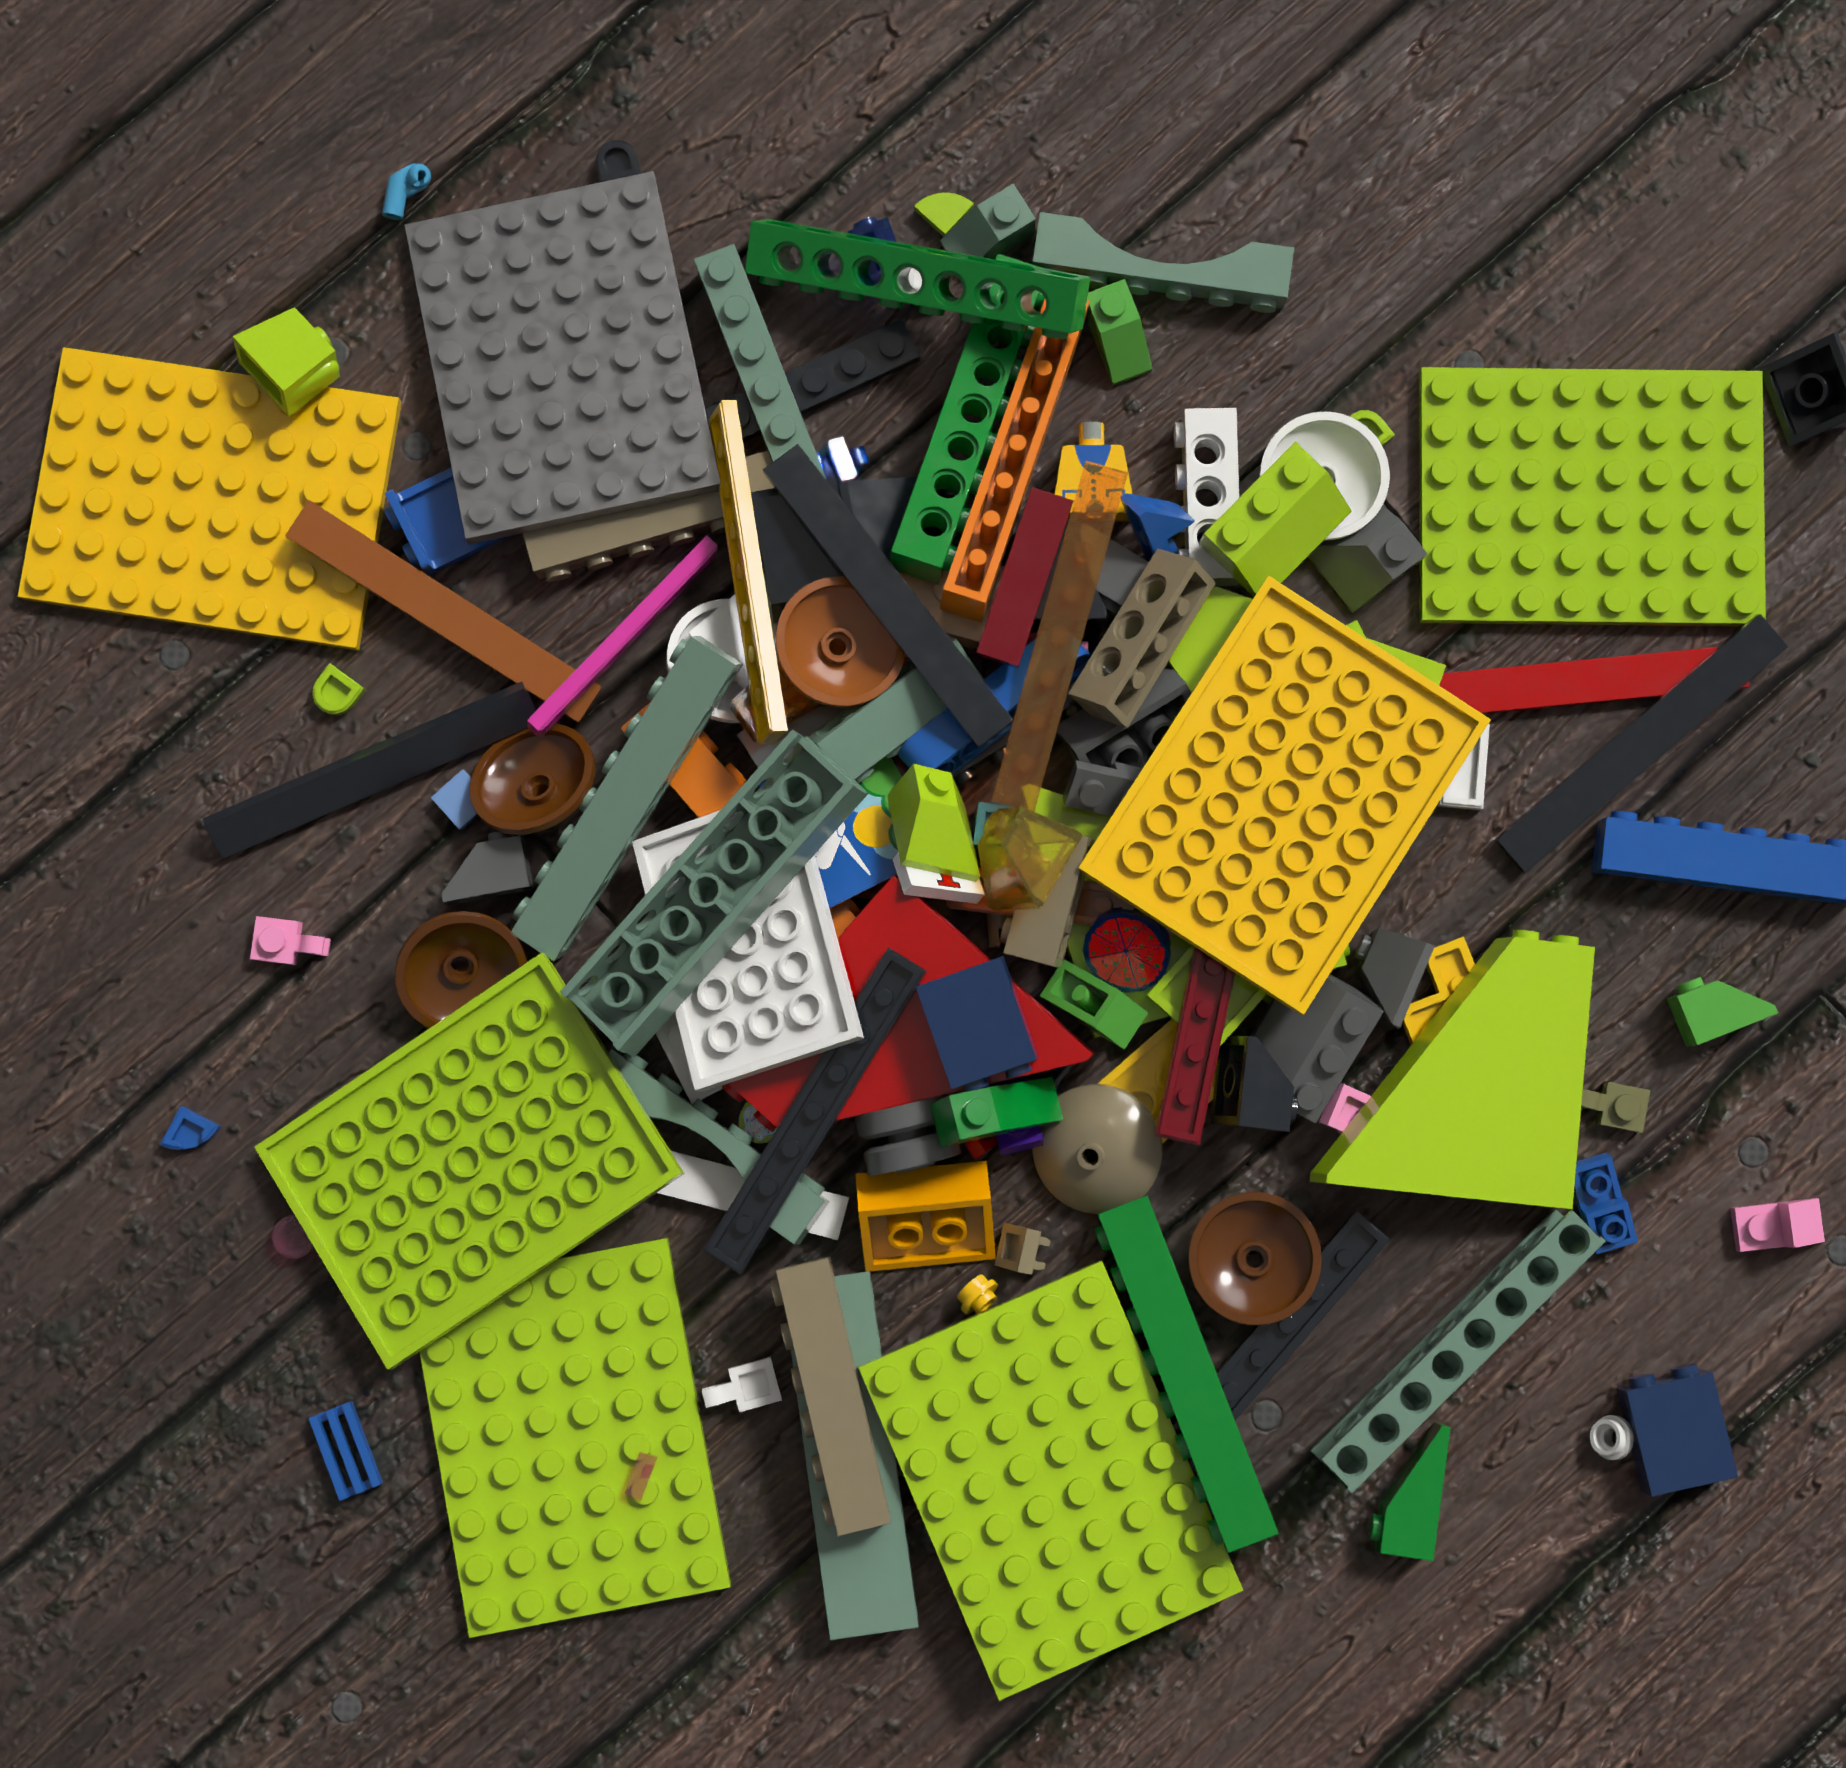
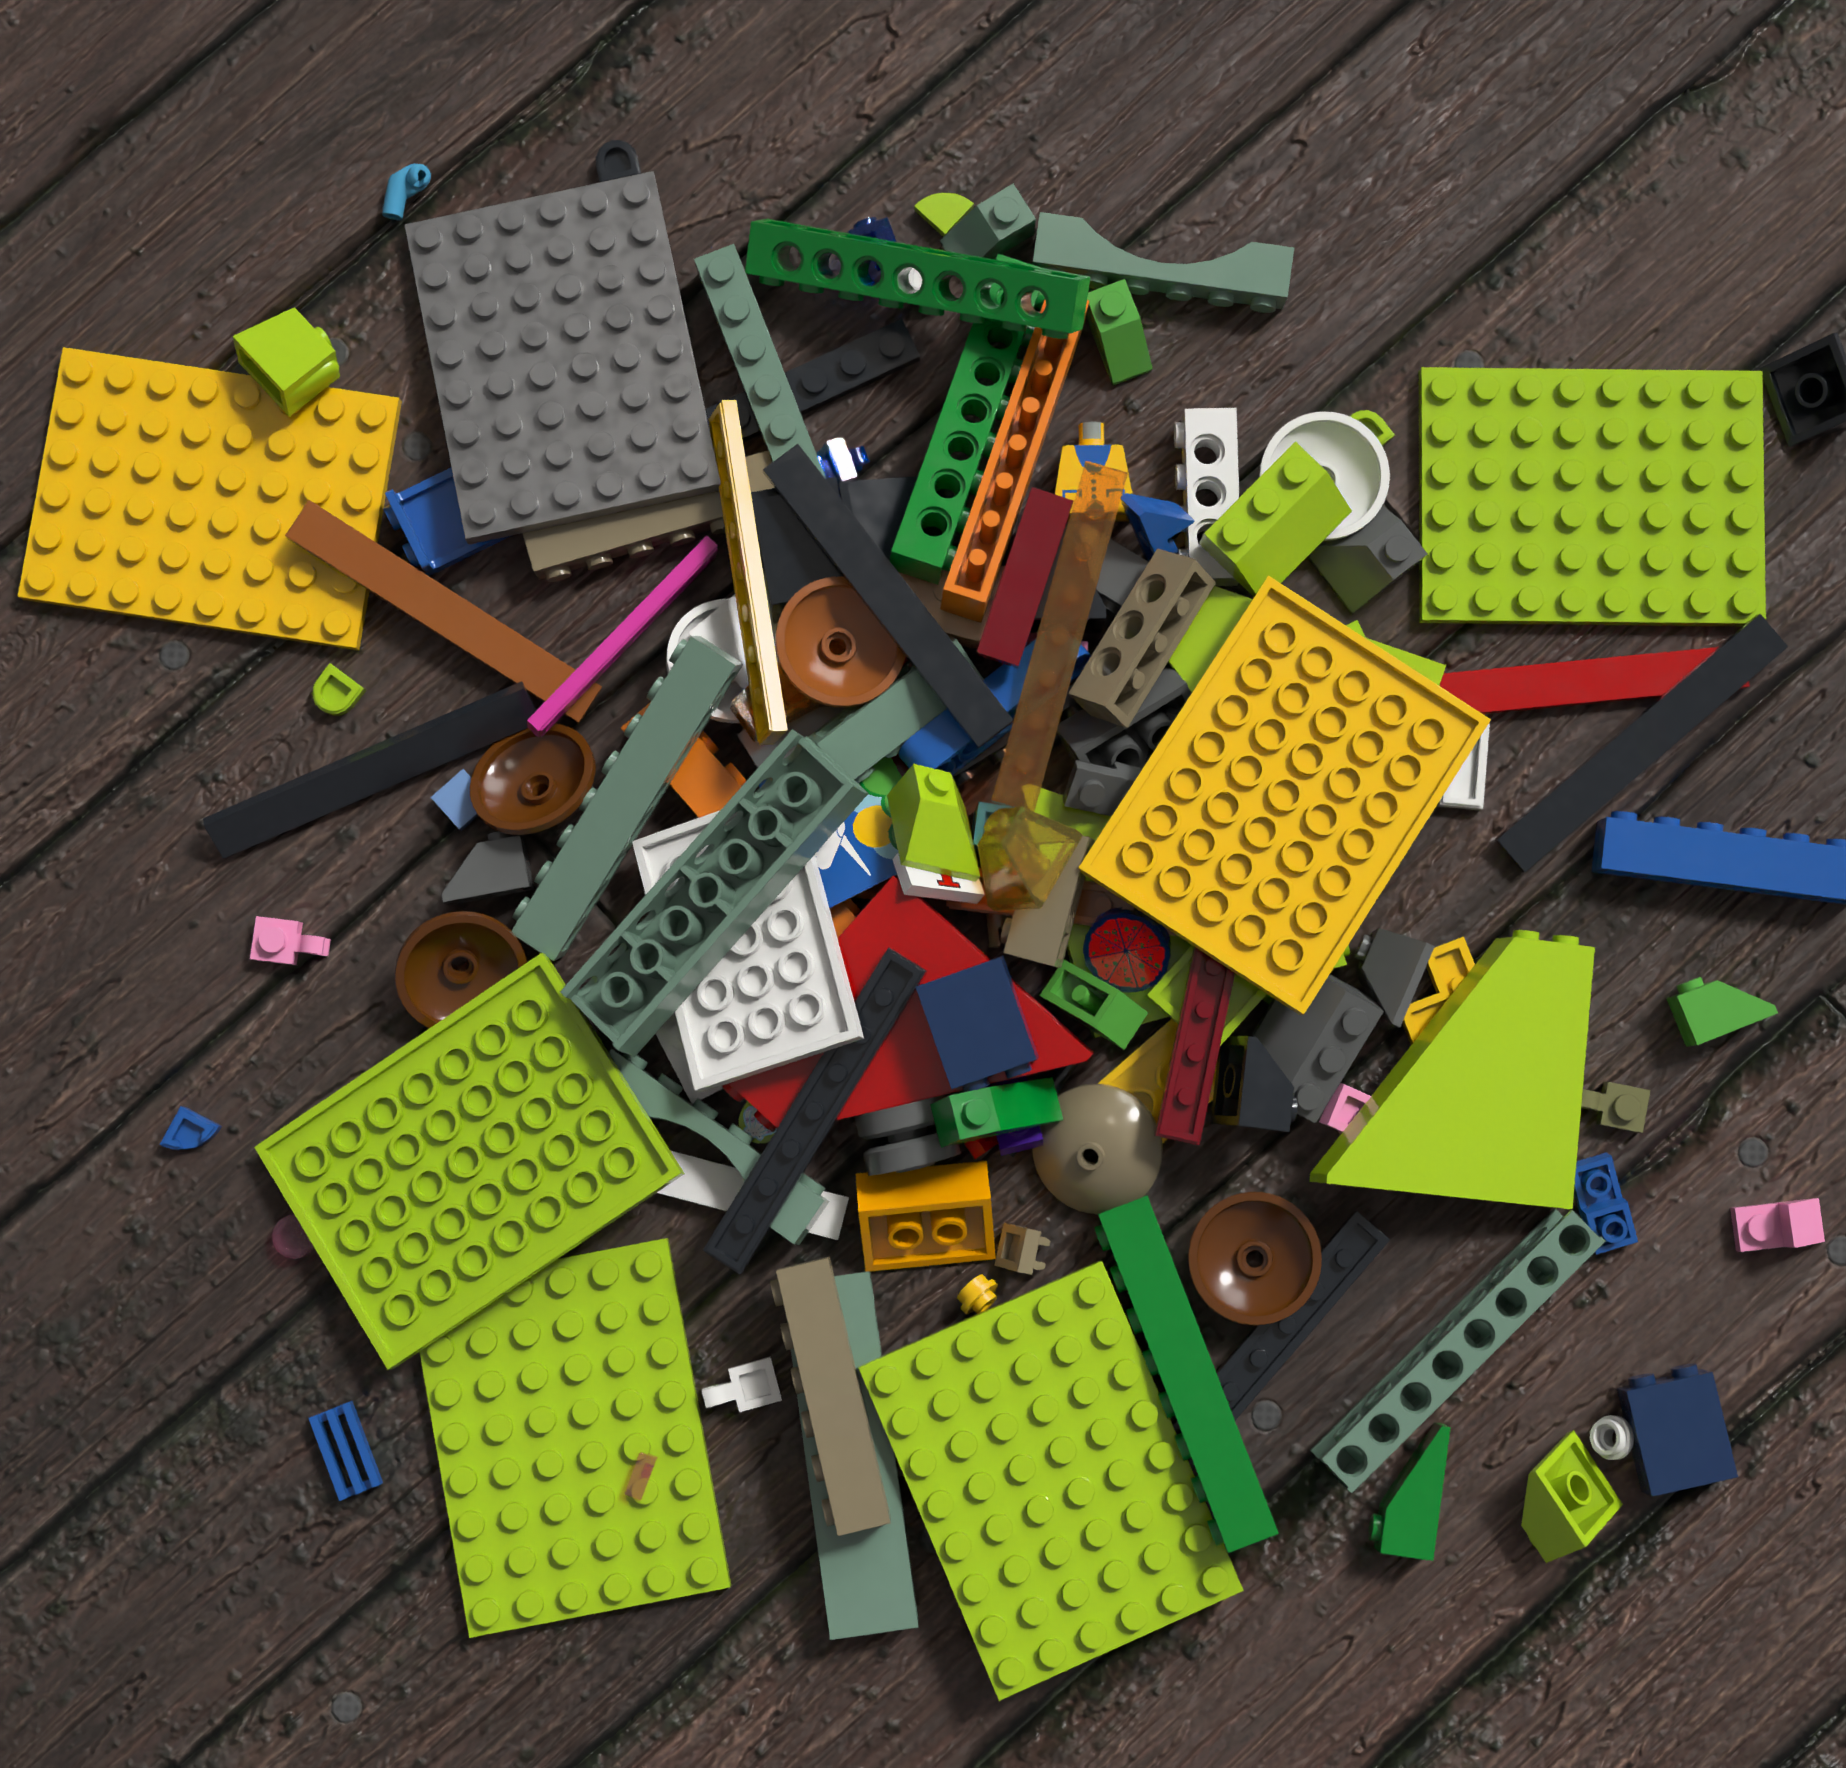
none -> lime slope [1521,1430,1623,1563]

